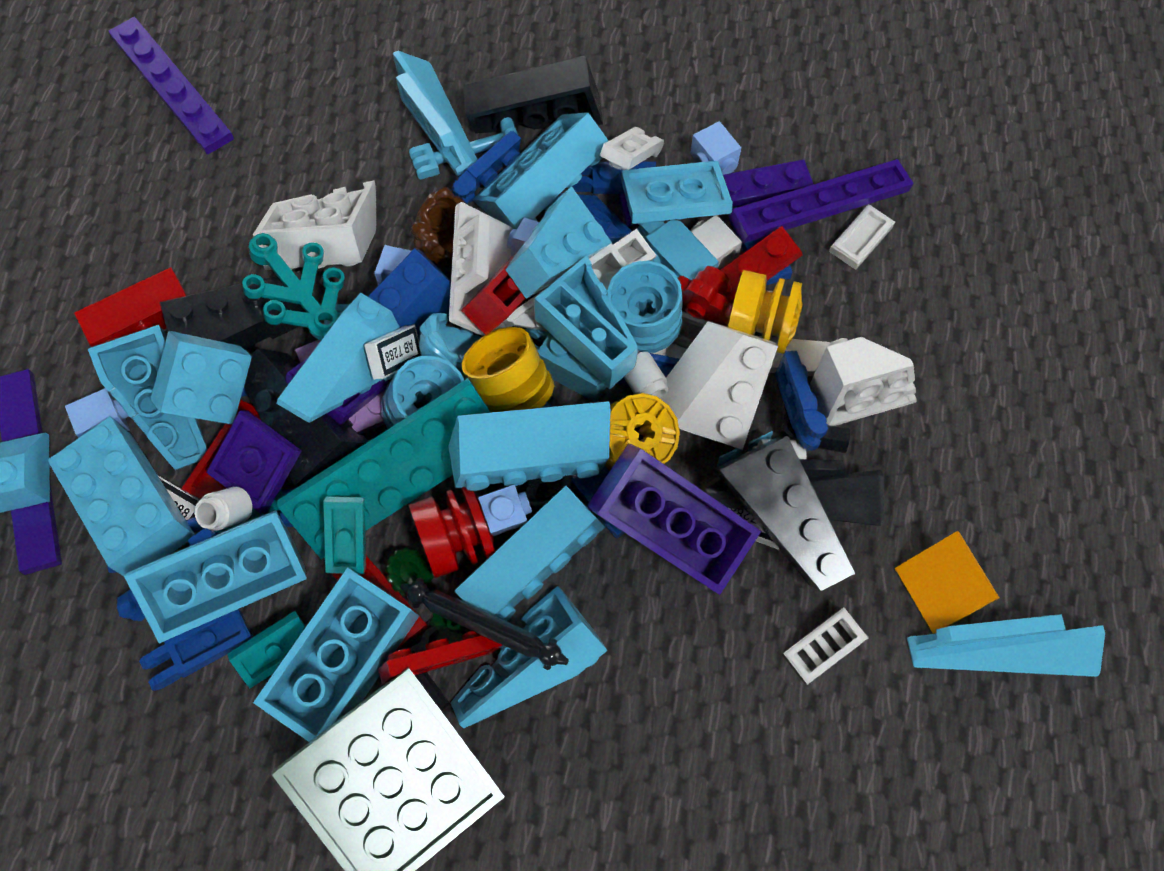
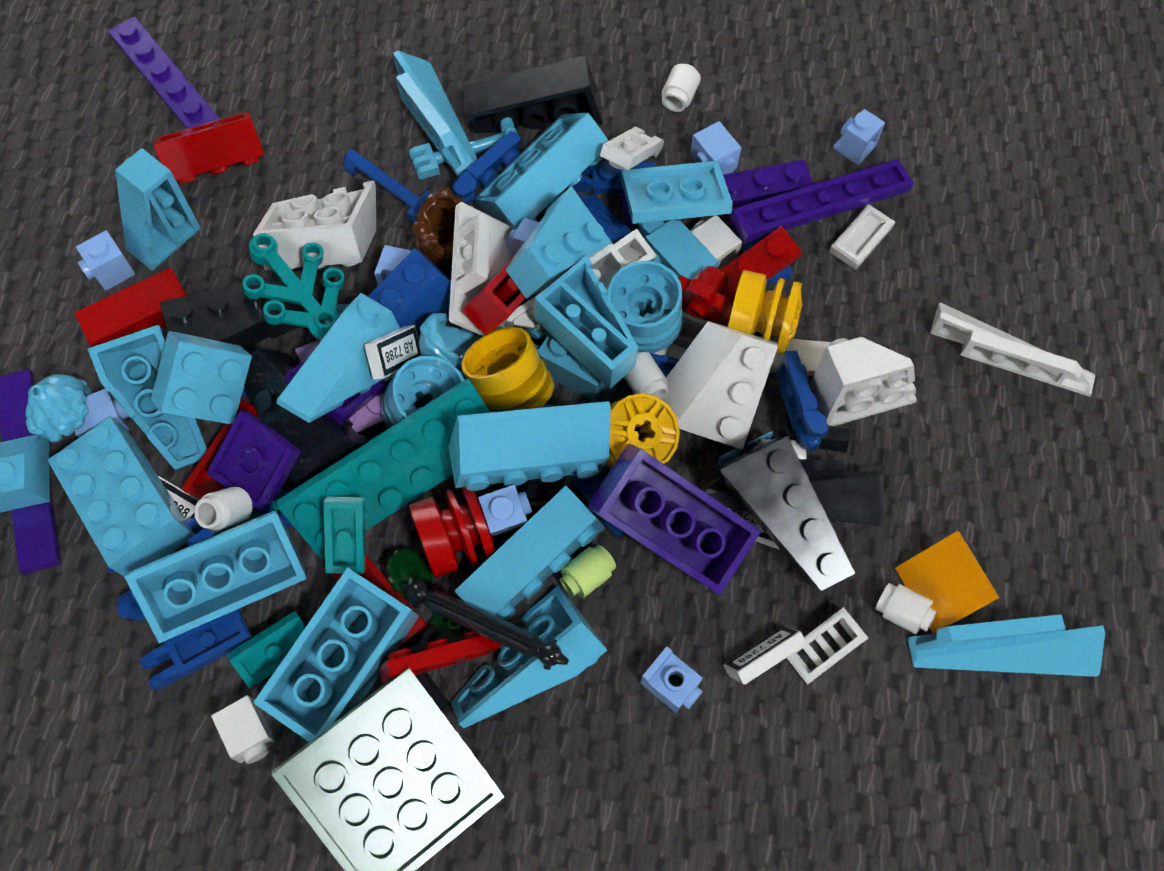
none -> medium azure hair [25,374,91,443]
none -> light blue brick [76,230,135,291]
none -> medium azure wedge [115,148,201,271]
none -> red brick [154,111,264,184]
none -> white brick [211,695,277,764]
none -> blue hinge [343,149,431,223]
none -> yellowish green brick [560,545,616,598]
none -> light blue brick [640,646,703,713]
none -> white brick [662,64,701,112]
none -> white tile [723,625,807,684]
none -> light blue brick [833,109,885,165]
none -> white brick [876,583,937,635]
none -> white wedge [930,303,1095,397]

